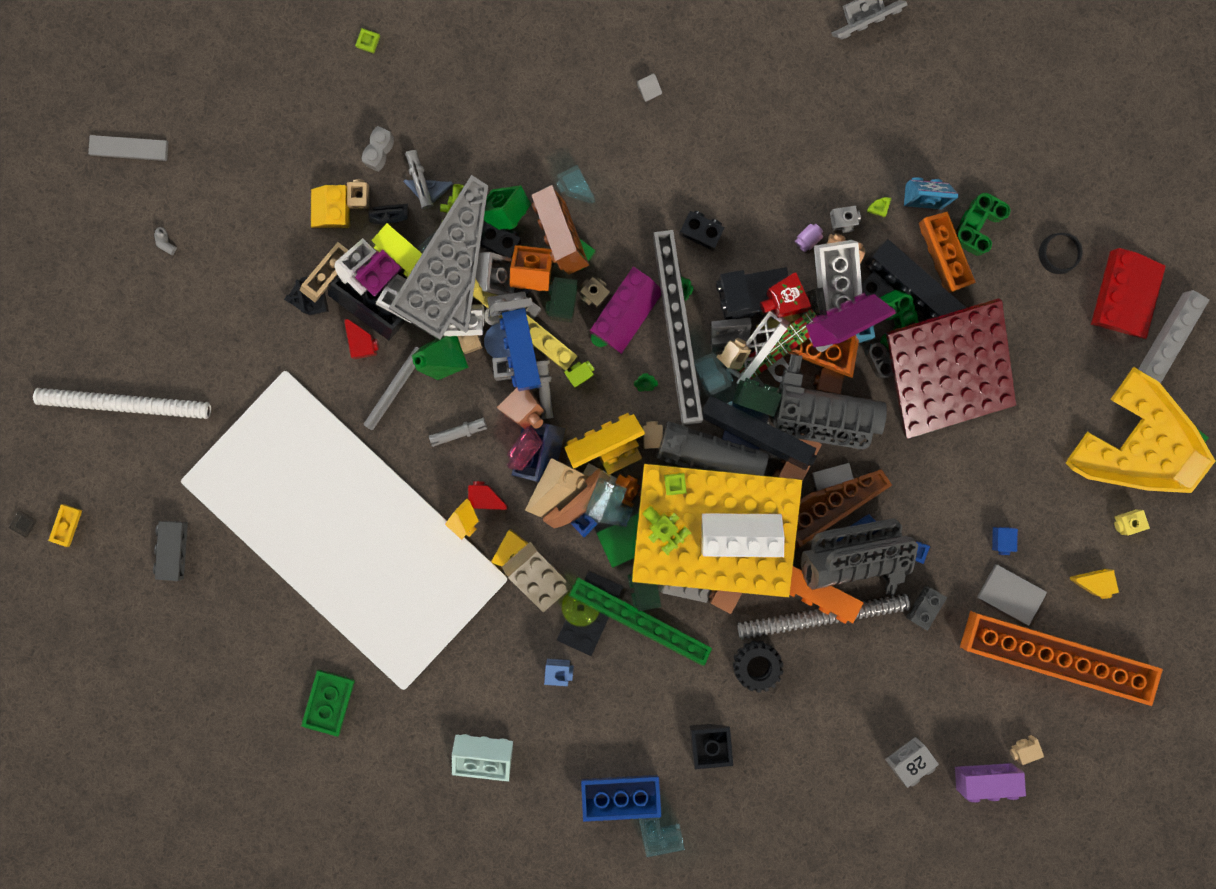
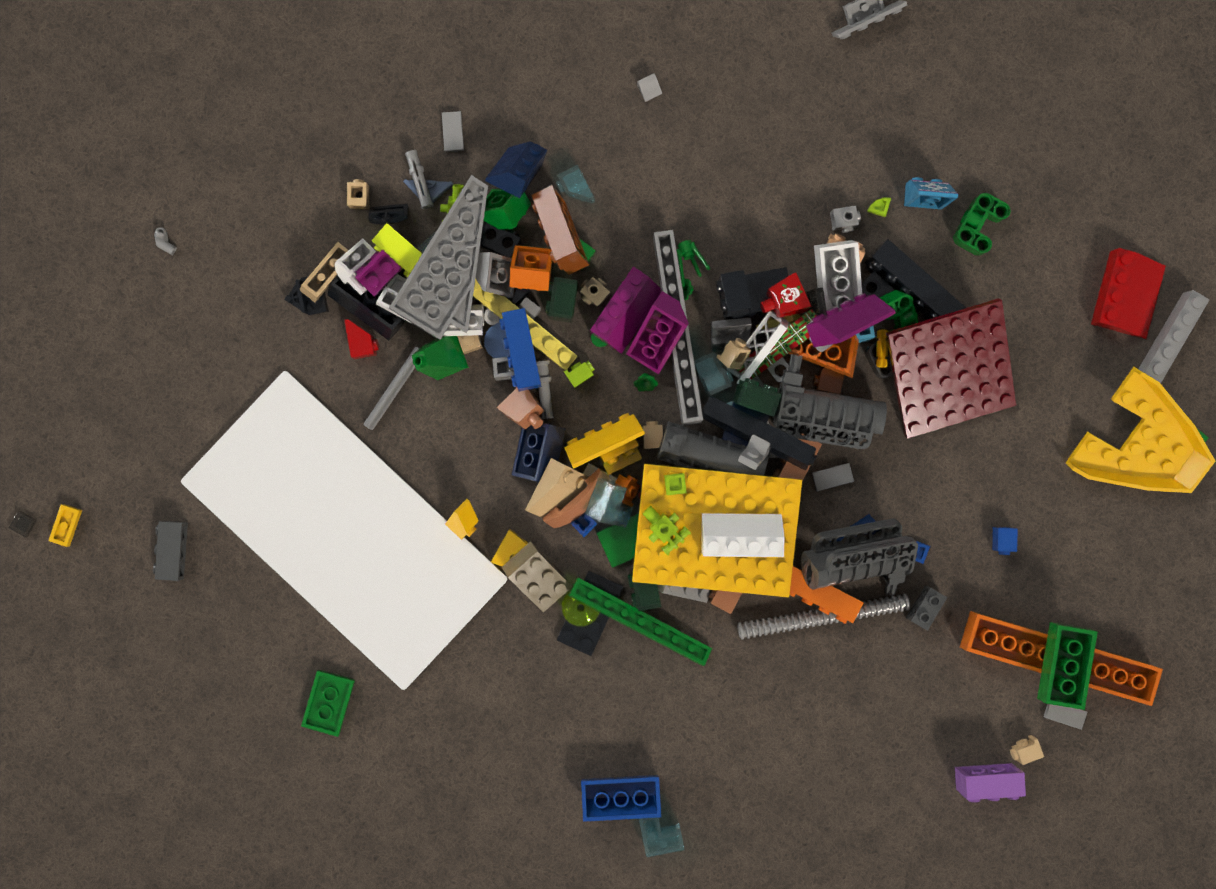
white piece [33,388,211,419] -> none
light grey tile [88,135,168,161] -> none
yellow slope [311,185,350,228] -> none
lime tile [355,28,380,54] -> none
light grey brick [362,126,394,172] -> none
light grey pin [429,417,488,447] -> none
light aqua slope [452,734,513,781] -> none
red slope [468,481,508,510] -> none
light grey bracket [487,292,533,317] -> none
clear pink bracket [507,426,543,471] -> none
medium blue brick [544,659,574,686] -> none
black brick [679,211,725,251] -> none
black slope [690,724,733,770] -> none
black tyre [733,641,784,693] -> none
lavender brick [795,224,823,252] -> none
dark orange wedge [795,469,892,549] -> none
light grey brick [885,737,939,788] -> none
orange slope [919,212,976,293] -> none
light grey tile [977,564,1047,626] -> none
black tyre [1039,233,1083,274] -> none
yellow slope [1070,569,1119,599] -> none
light yellow brick [1114,509,1150,536] -> none
none -> light grey tile [442,111,464,152]
none -> dark blue slope [485,141,547,198]
none -> magenta slope [626,291,689,374]
none -> green plant [676,240,710,287]
none -> light grey slope [738,435,770,470]
none -> yellow axle [876,329,888,368]
none -> green brick [1037,622,1098,710]
none -> light grey tile [1043,704,1087,730]

